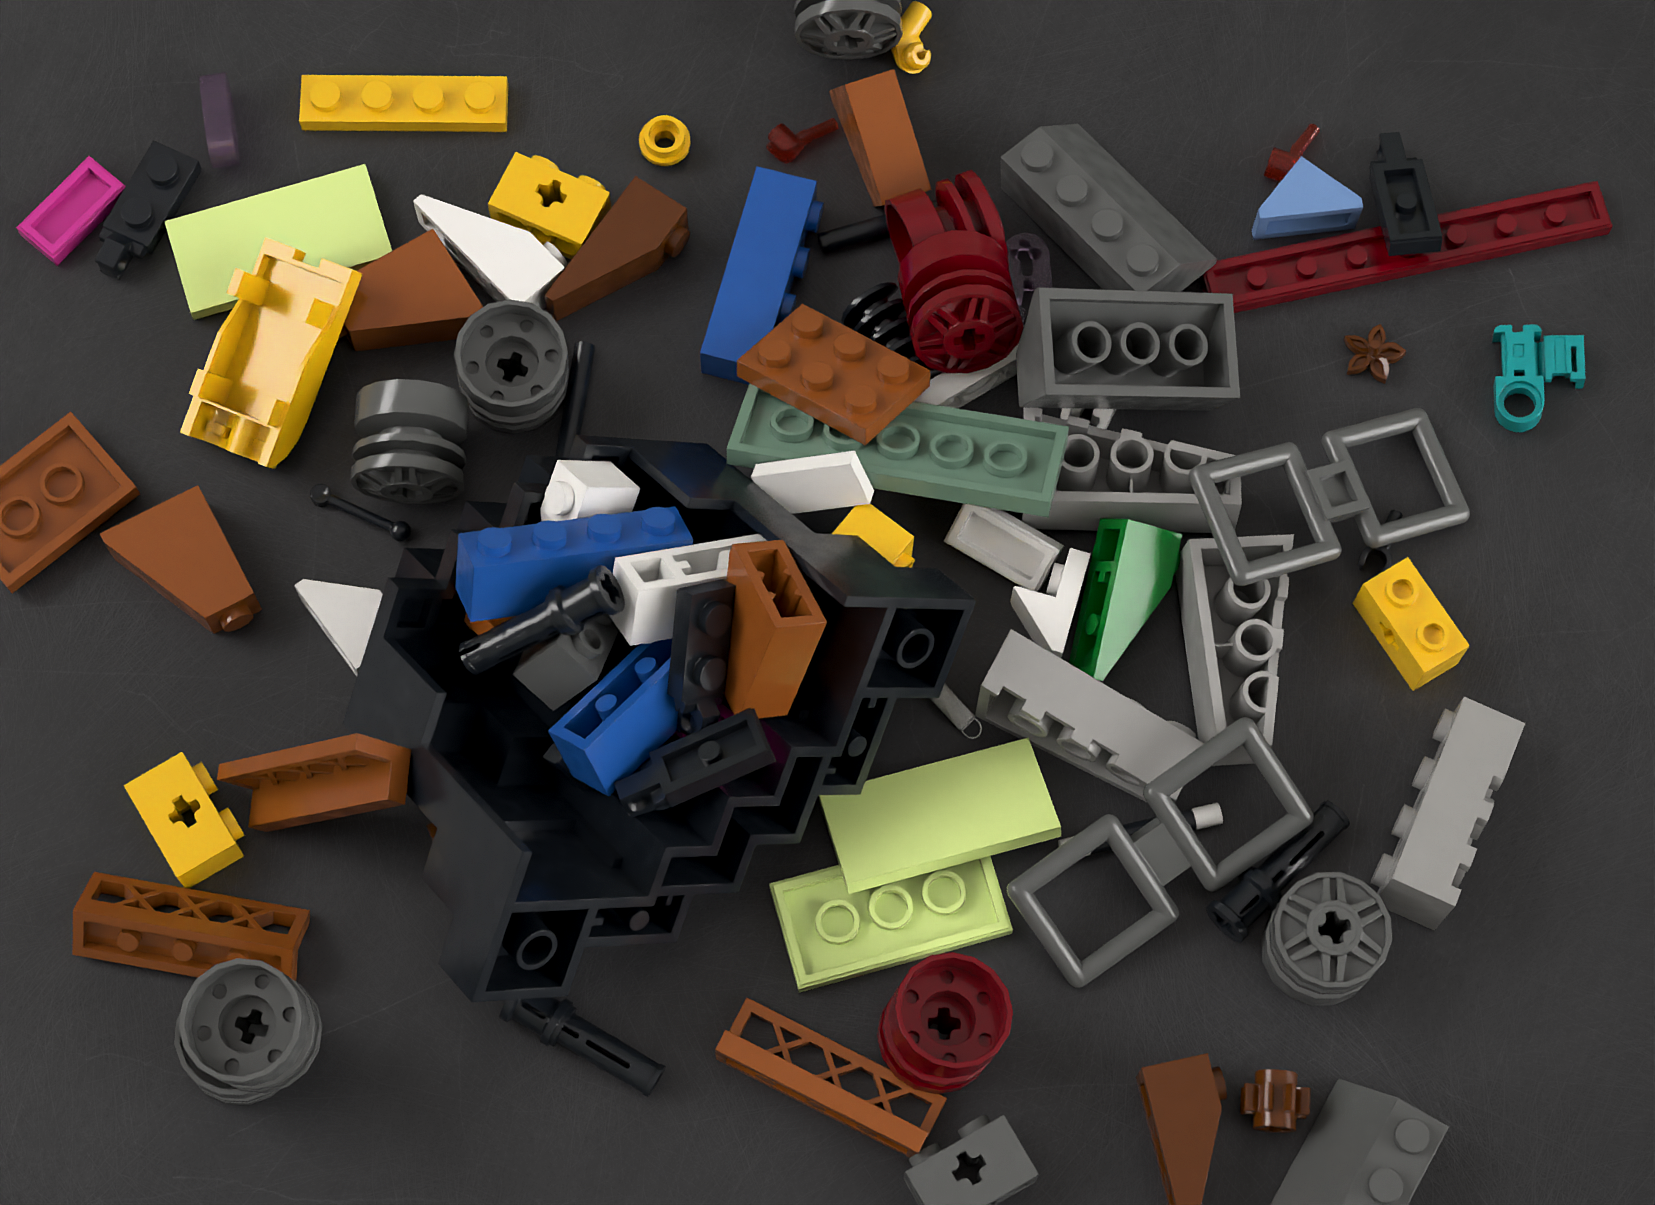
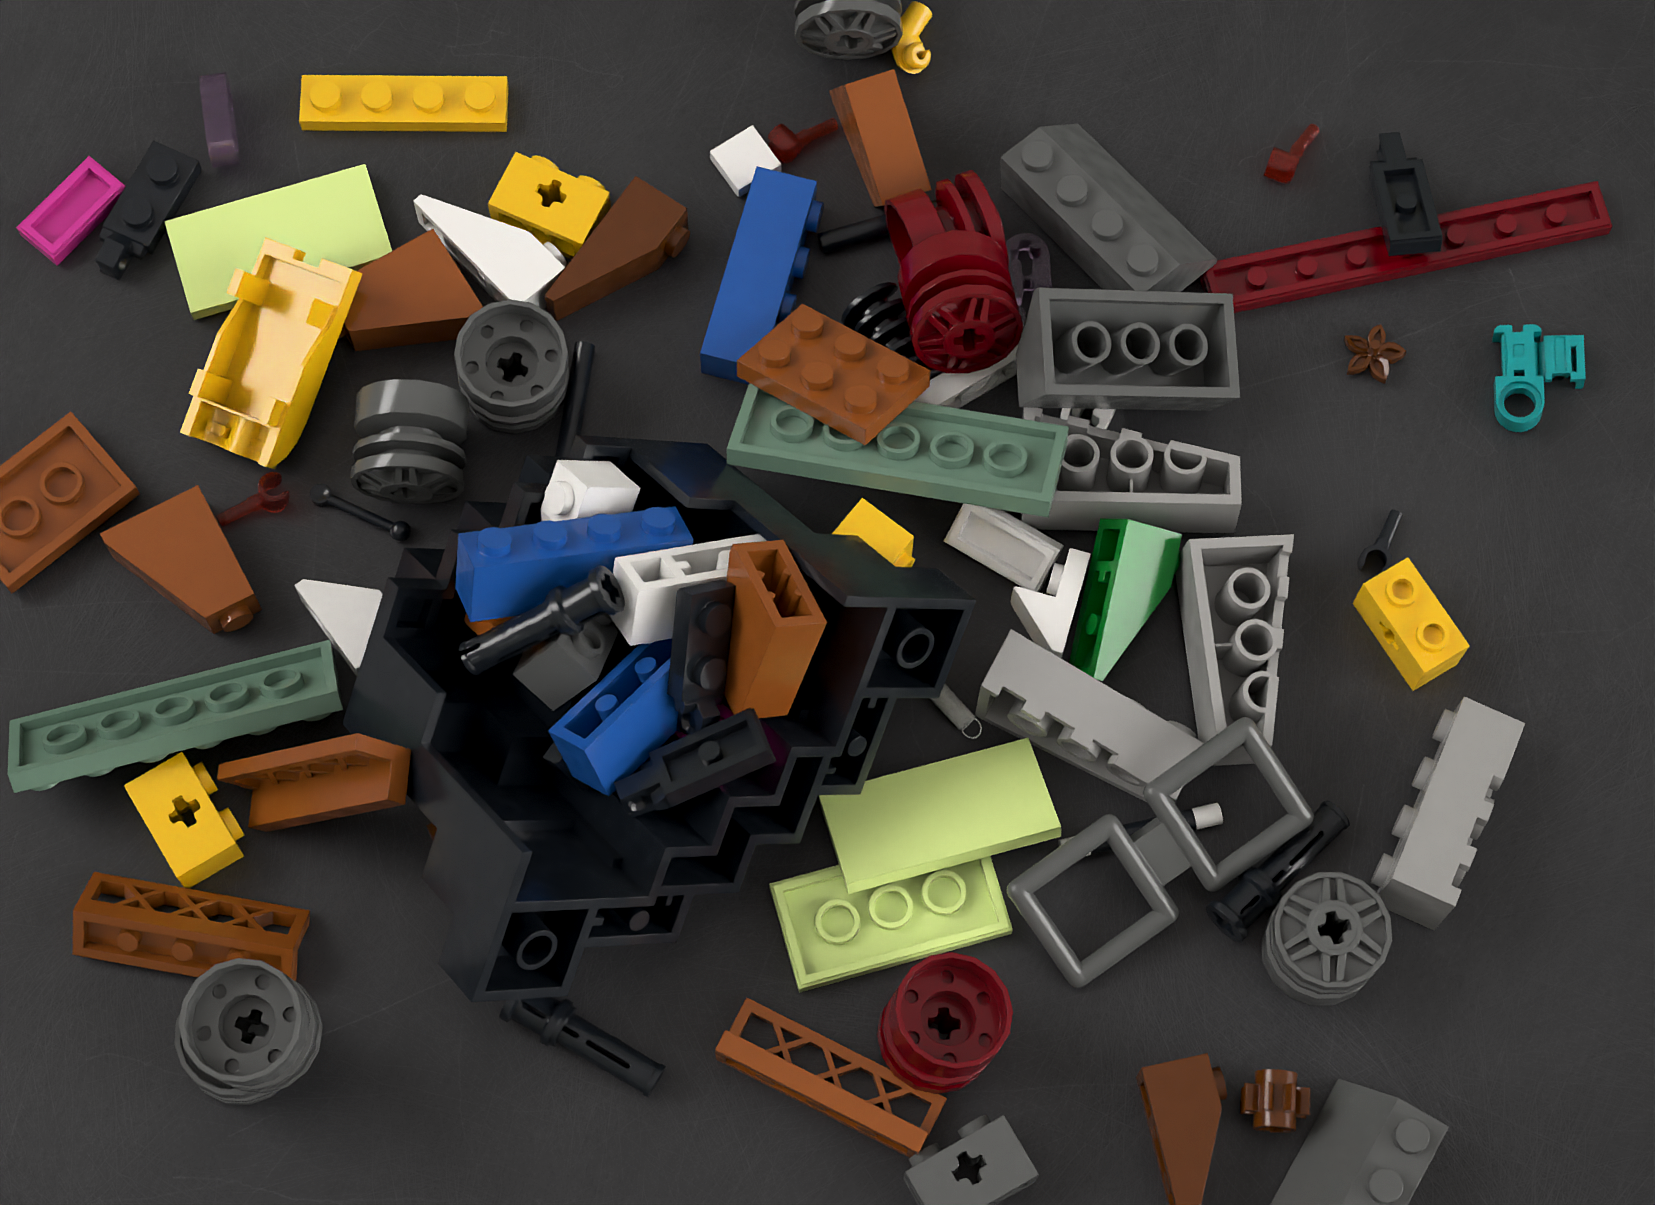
yellow plate [639,115,691,166] -> none
white tile [751,451,874,514] -> none
dark grey bar [1189,408,1470,586] -> none
medium blue slope [1252,156,1363,240] -> none
none -> sand green plate [8,640,343,793]
none -> clear red hand [217,472,289,527]
none -> white tile [710,125,781,198]

